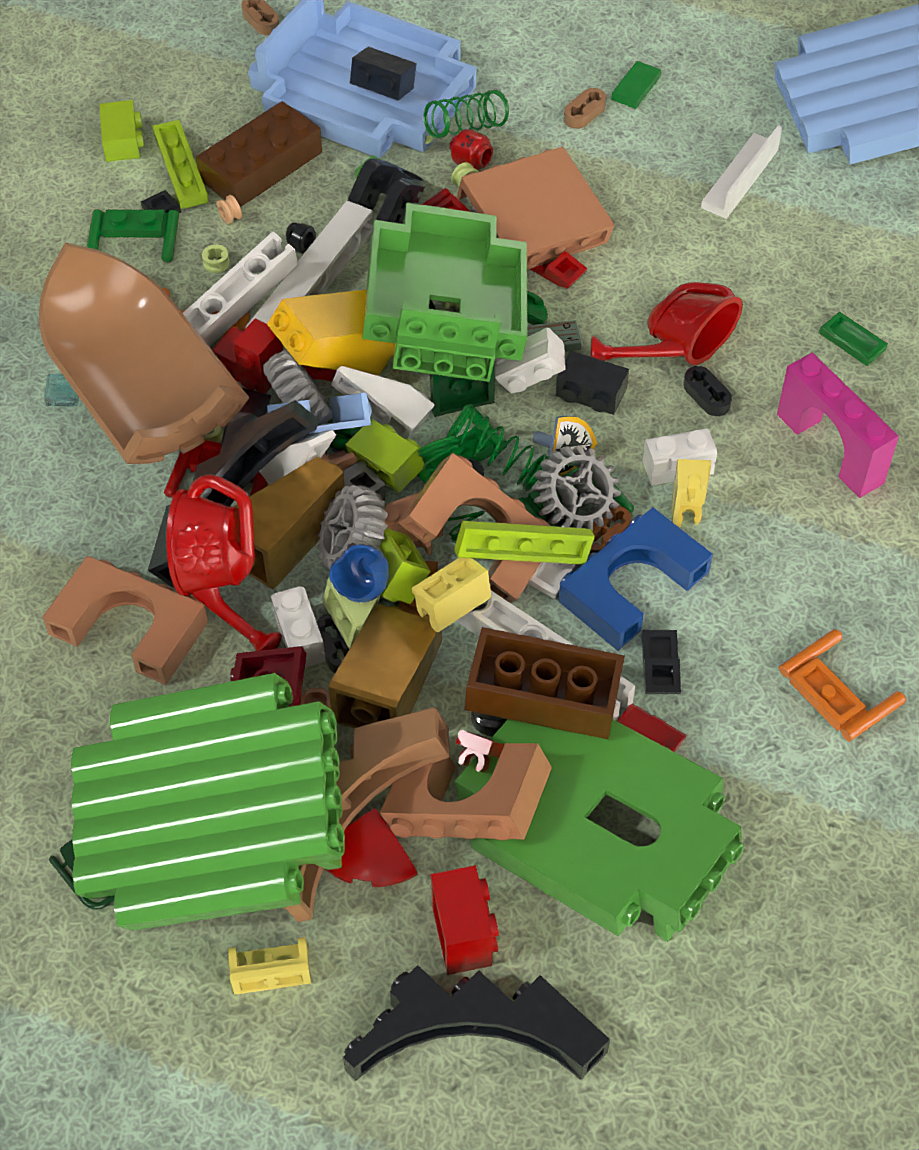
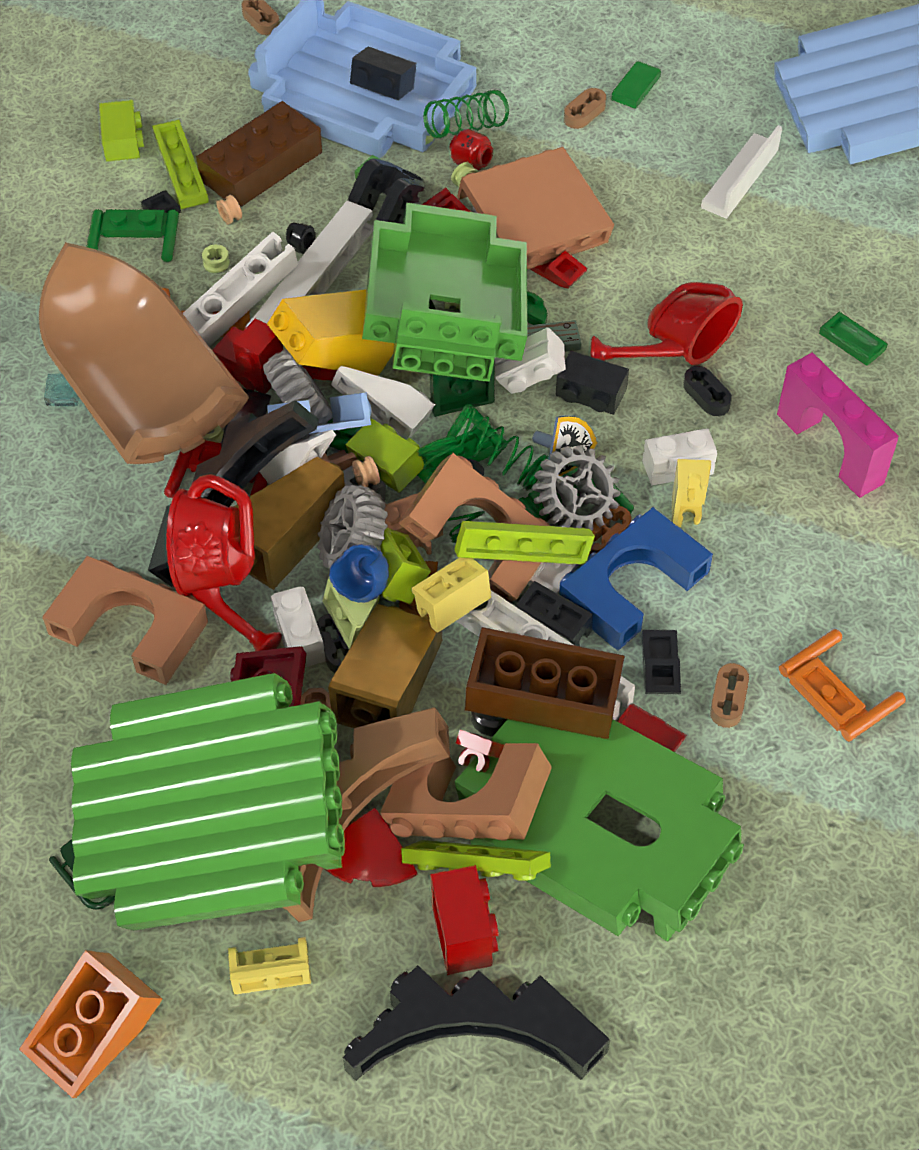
none -> orange slope [19,950,162,1098]
none -> light nougat bush [352,456,380,487]
none -> lime plate [401,840,551,881]
none -> black hinge [516,581,592,646]
none -> medium nougat beam [710,663,749,728]

